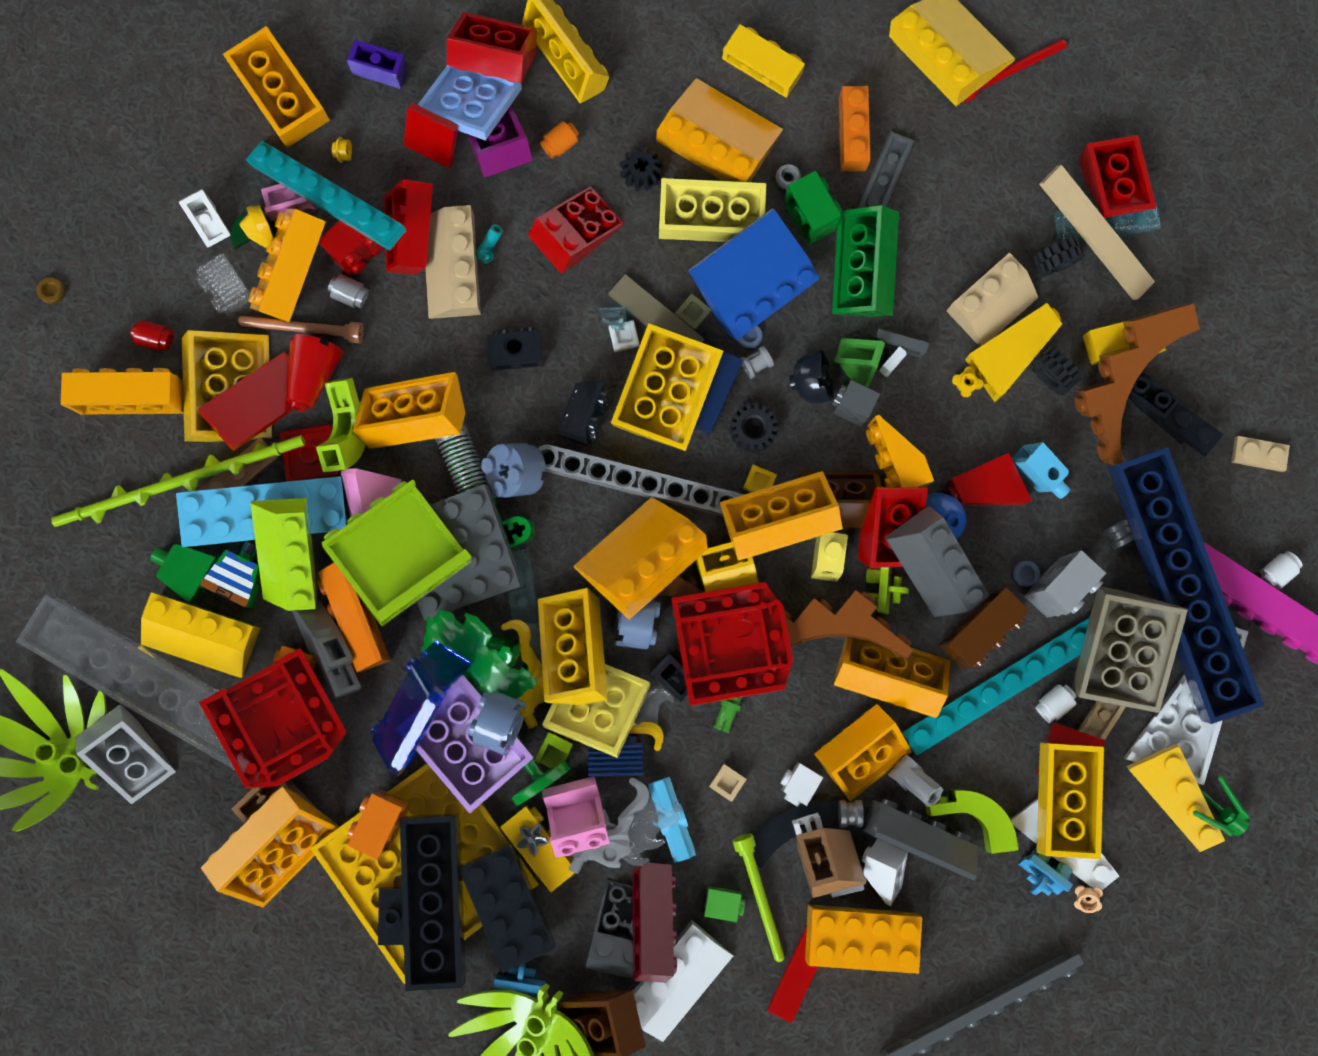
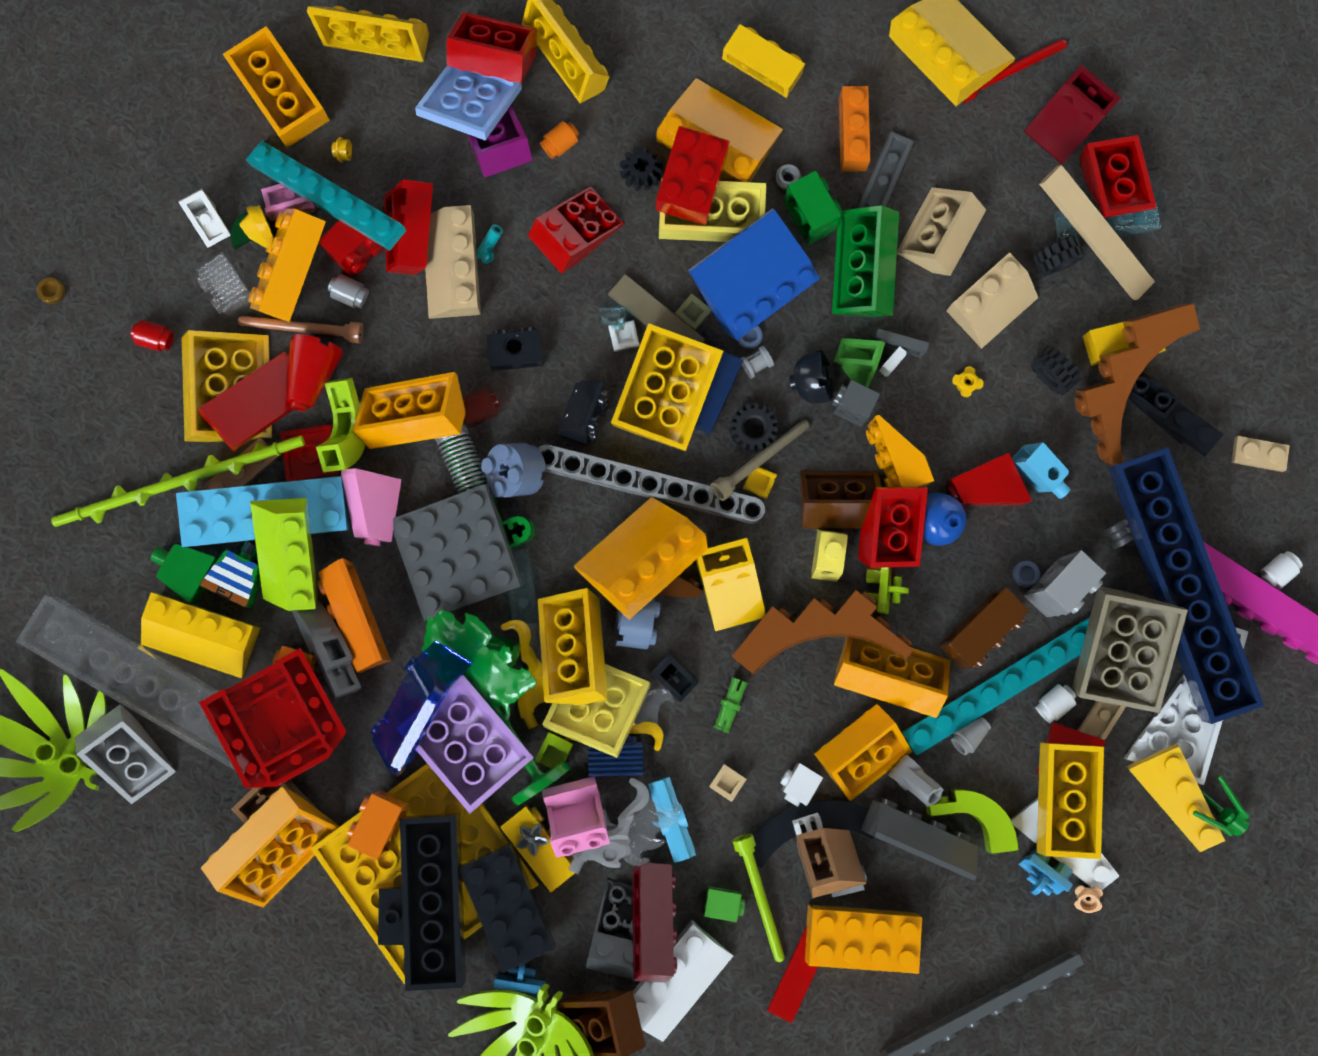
light orange brick [61,368,184,415] -> none
lime panel [322,480,472,626] -> none
dark purple brick [347,39,408,89] -> none
red tile [403,102,458,169] -> none
sand blue brick [468,691,526,755] -> none
red wedge [672,582,793,706] -> none
light orange slope [720,471,843,561] -> none
flat silver wheel [838,800,864,828] -> none
white slope [862,839,908,906] -> none
dark grey slope [885,506,990,617] -> none
yellow slope [965,303,1062,402] -> none
none -> yellow slope [307,6,429,62]
none -> clear red brick [462,387,501,427]
none -> red brick [656,126,730,225]
none -> dark tan piece [711,419,810,501]
none -> tan slope [897,187,986,276]
none -> light grey cone [951,717,991,755]
none -> dark red slope [1024,65,1121,165]

